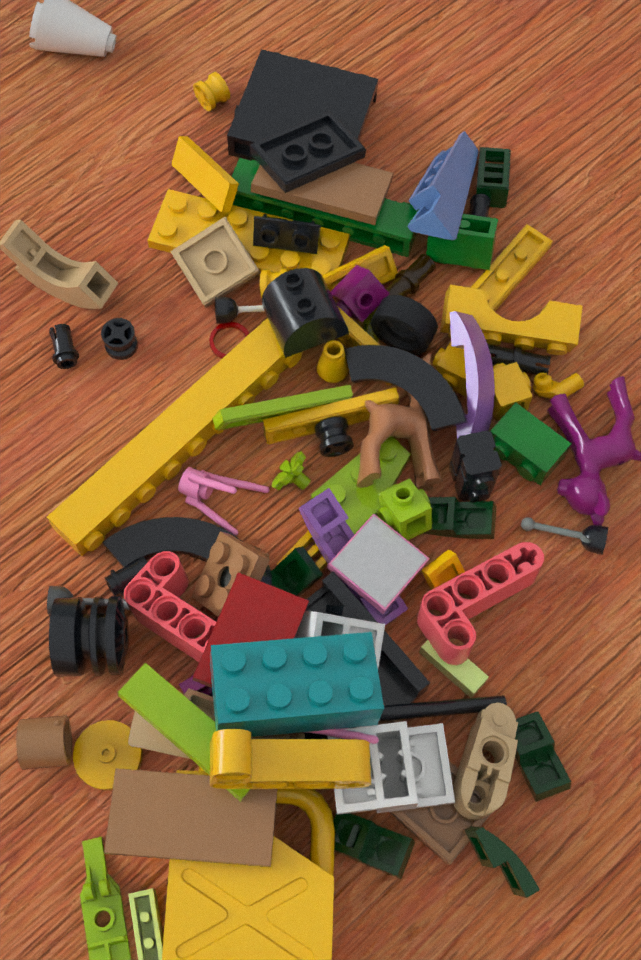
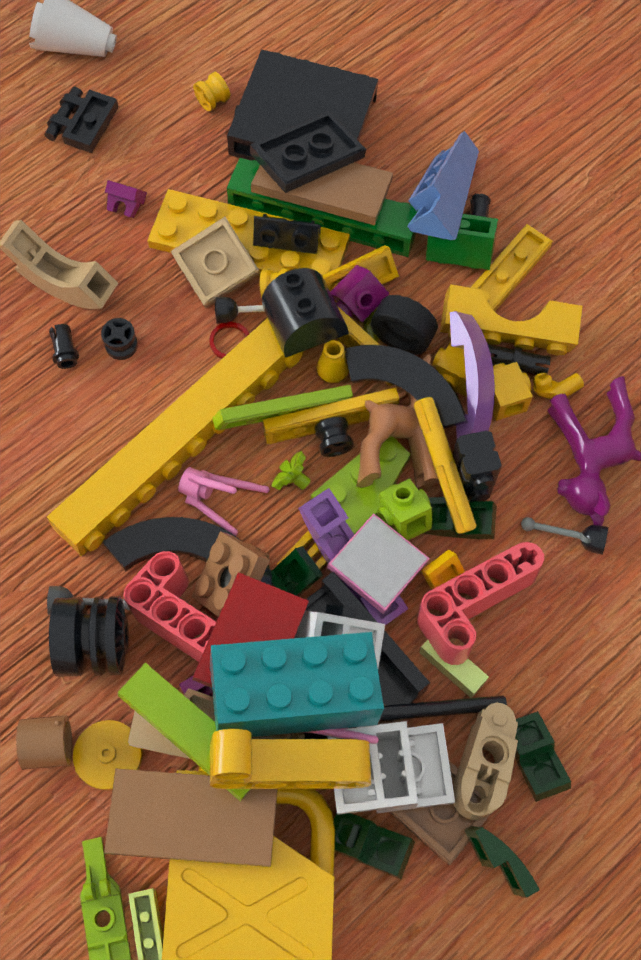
black pin [105,557,147,596] -> none
yellow tile [171,136,239,213] -> none
dark brown pin [386,254,436,297] -> none
dark green slope [476,147,511,208] -> none
green brick [490,402,571,486] -> none
none -> black plate [44,87,119,153]
none -> magenta tile [105,180,147,218]
none -> yellow axle [414,397,476,534]

